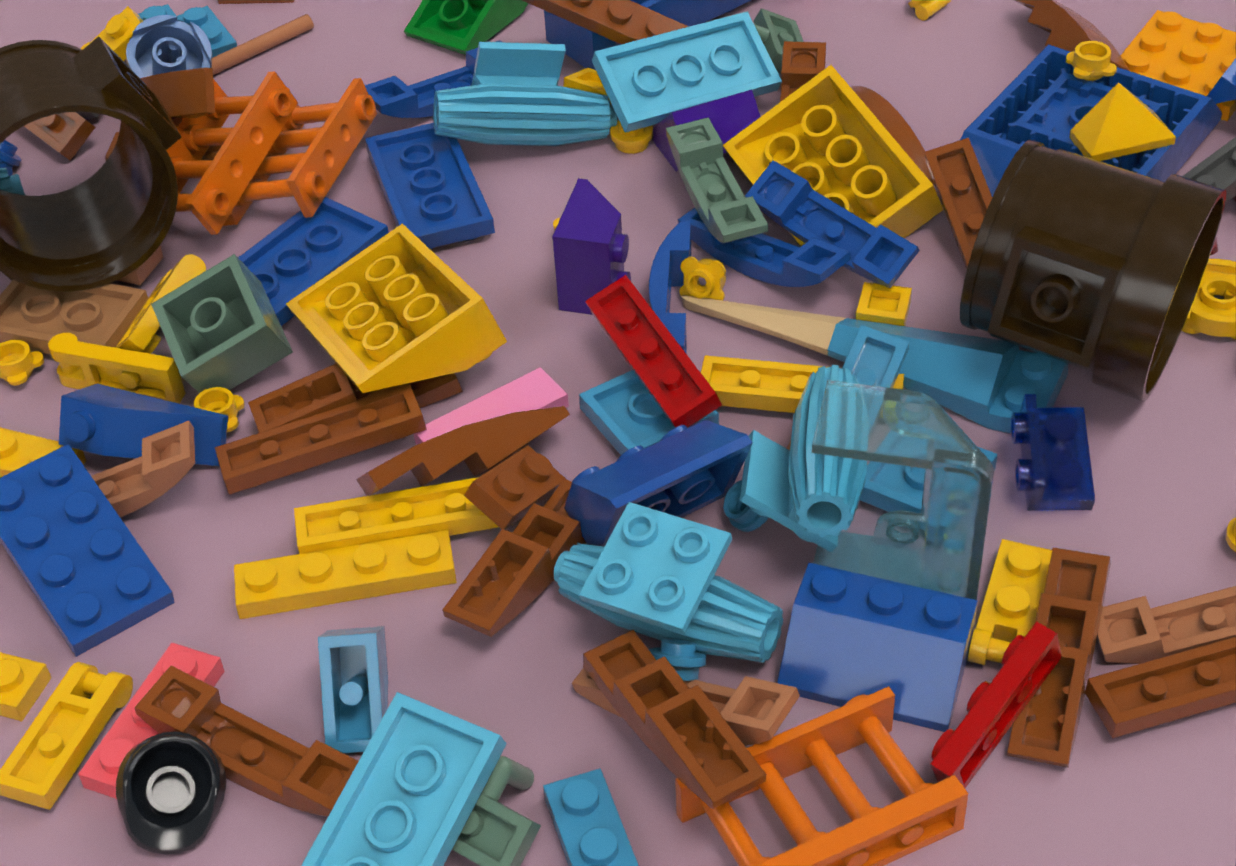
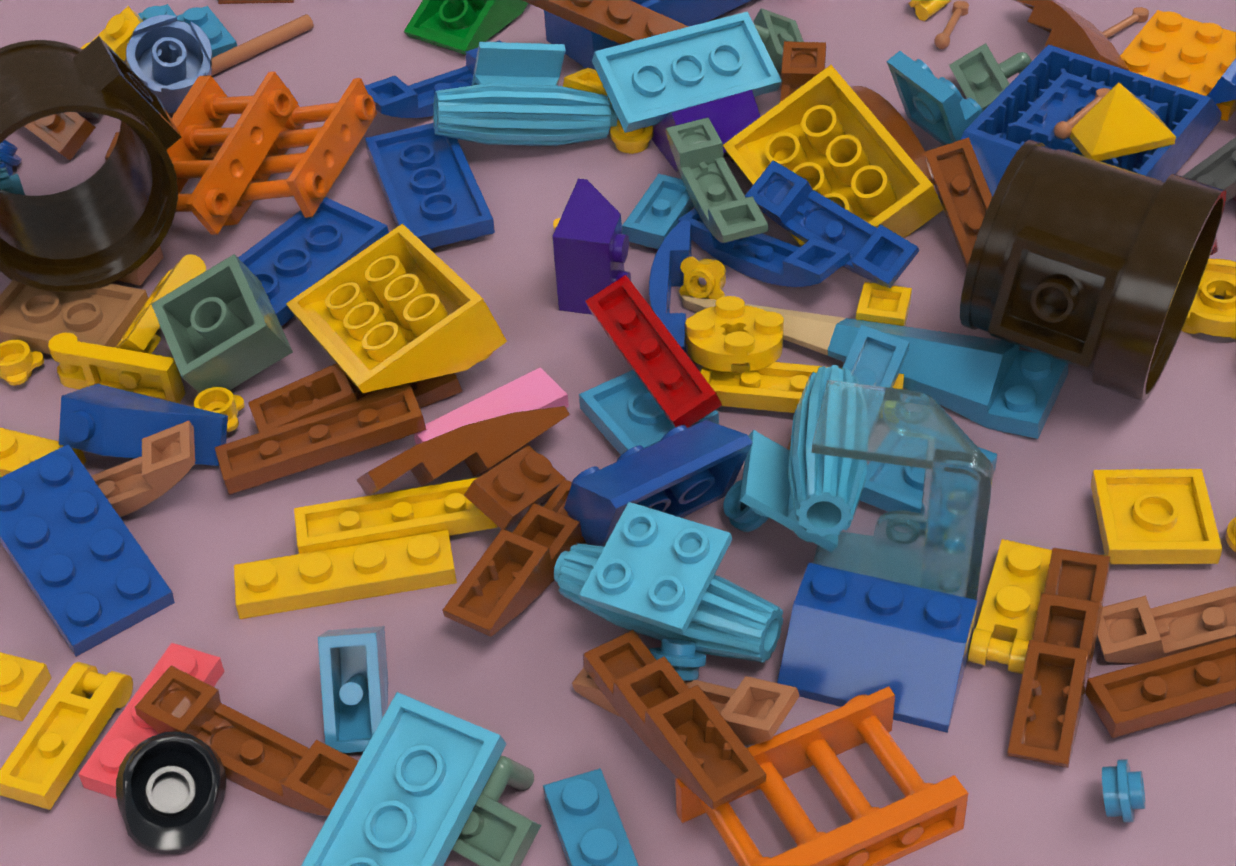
dark orange slope [140,68,215,119] -> none
red plate [930,621,1062,788] -> none
clear blue bracket [1011,394,1095,511] -> none
yellow plate [1066,41,1117,81] -> none
none -> dark azure plate [622,174,694,249]
none -> yellow plate [685,296,784,372]
none -> dark azure plate [886,51,983,145]
none -> nougat hinge [934,1,969,49]
none -> sand green plate [949,43,1032,111]
none -> nougat hinge [1054,88,1111,139]
none -> yellow plate [1090,469,1222,564]
none -> nougat hinge [1100,7,1149,39]
none -> dark azure plate [1102,759,1146,823]

